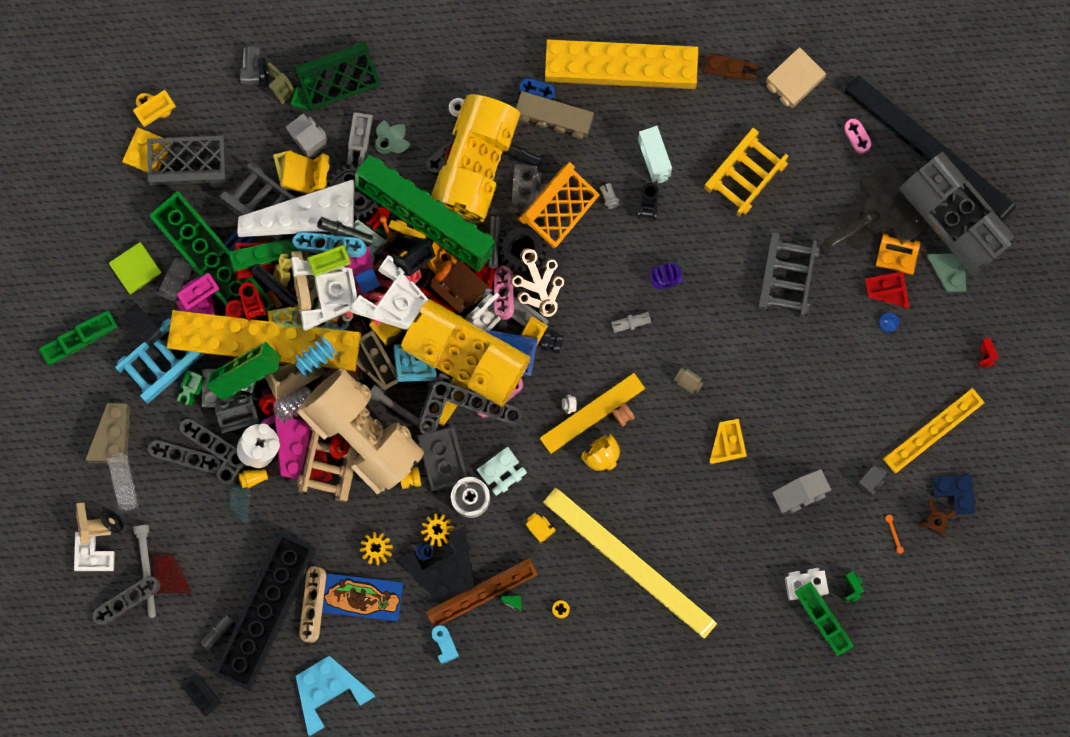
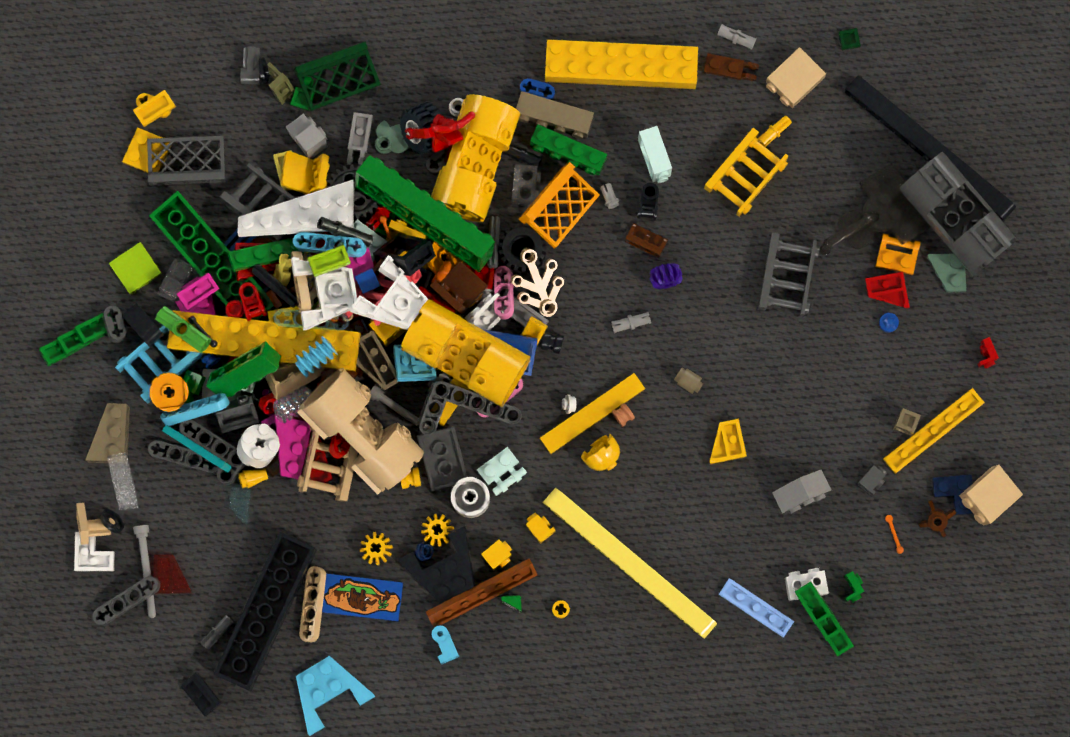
bright pink beam [844,119,871,154] -> none
none -> dark grey beam [103,306,126,343]
none -> light orange plate [149,372,189,412]
none -> bright green piece [155,306,211,353]
none -> medium azure beam [160,393,230,426]
none -> teal tile [162,425,232,473]
none -> black hinge [188,316,218,347]
none -> blue bush [201,354,221,369]
none -> piece [400,102,475,154]
none -> yellow brick [481,540,512,570]
none -> green brick [530,125,607,176]
none -> reddish brown hinge [625,223,668,258]
none -> light grey pin [717,24,757,50]
none -> light blue tile [718,578,794,638]
none -> yellow axle [758,116,792,147]
none -> dark green tile [838,28,861,51]
none -> dark tan brick [893,408,921,436]
none -> tan brick [959,465,1023,526]

